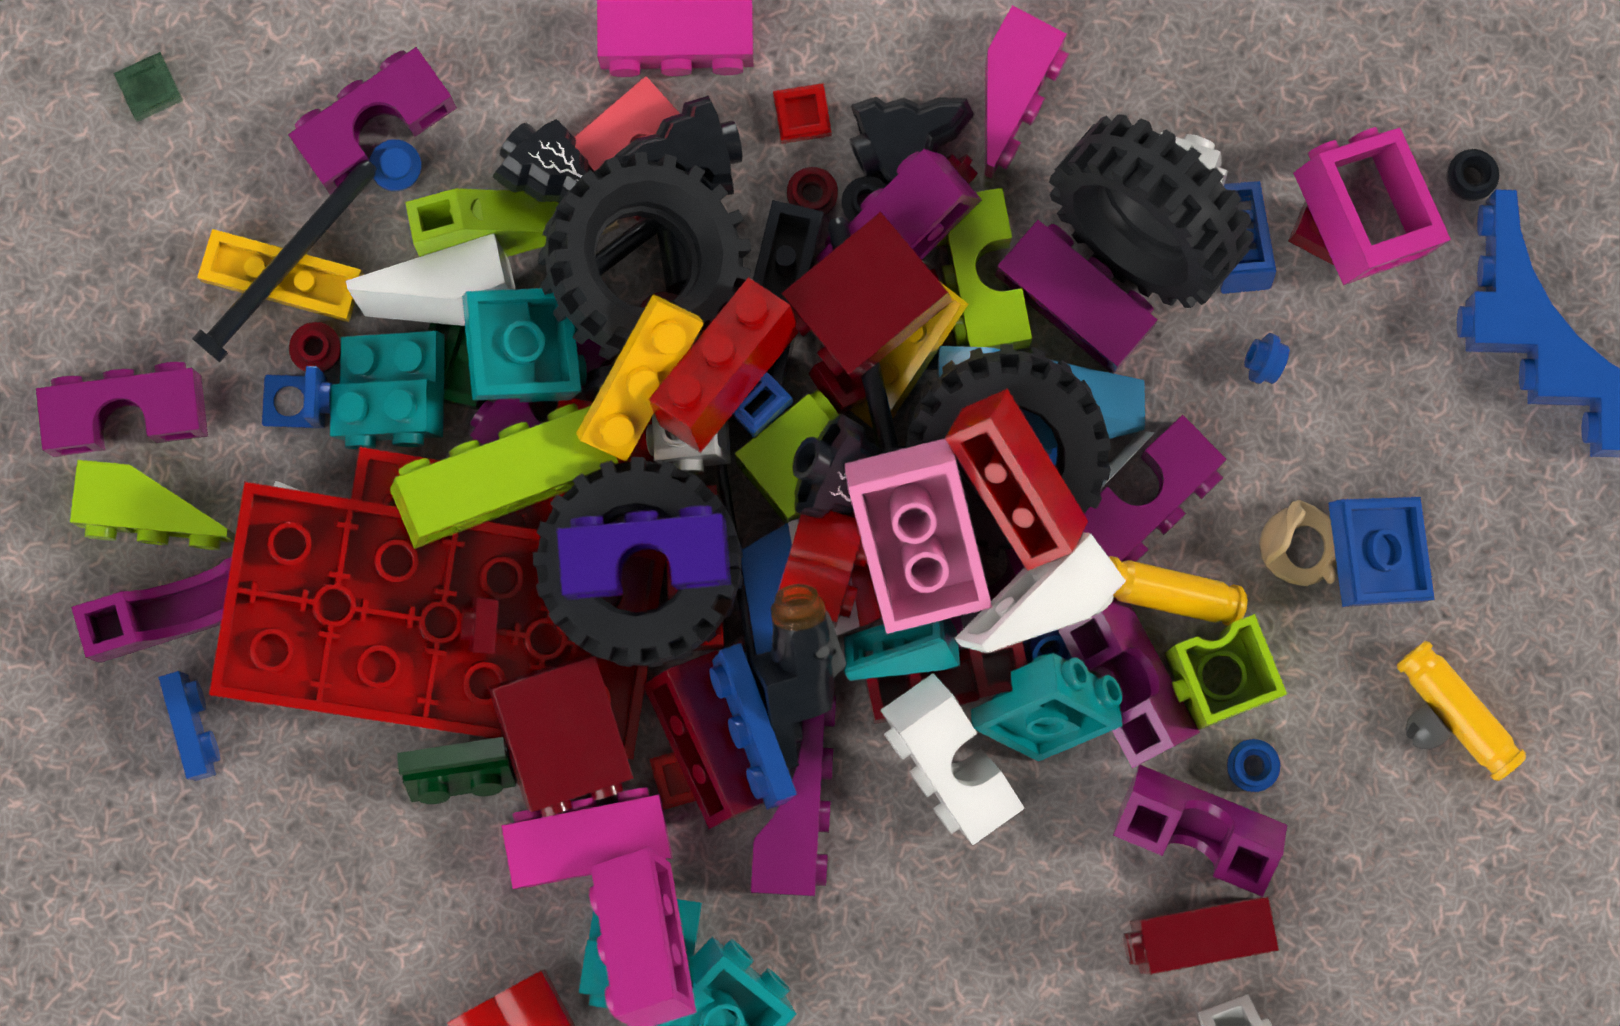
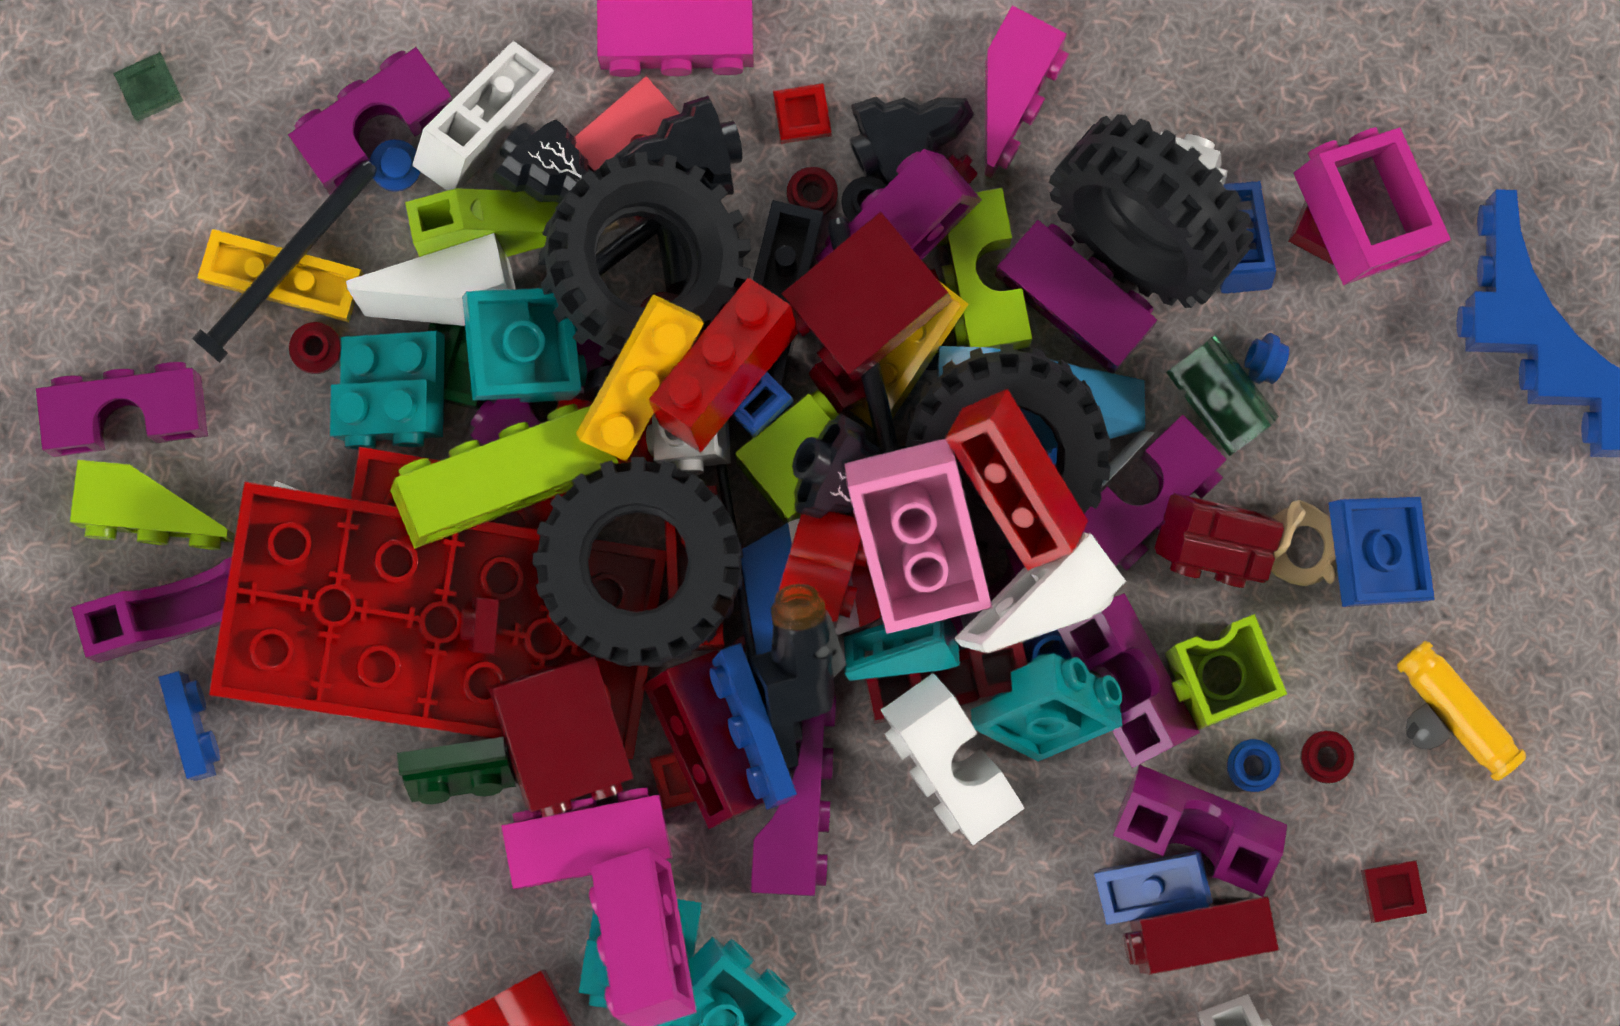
blue bracket [262,366,333,428] -> none
dark purple arch [557,506,731,600] -> none
yellow axle [1109,556,1248,626] -> none
black plate [1446,149,1499,201] -> none
none -> white slope [412,41,554,190]
none -> plate [1094,850,1213,925]
none -> dark red brick [1154,493,1284,588]
none -> clear green brick [1166,334,1279,456]
none -> dark red plate [1300,731,1354,784]
none -> dark red plate [1361,860,1427,923]

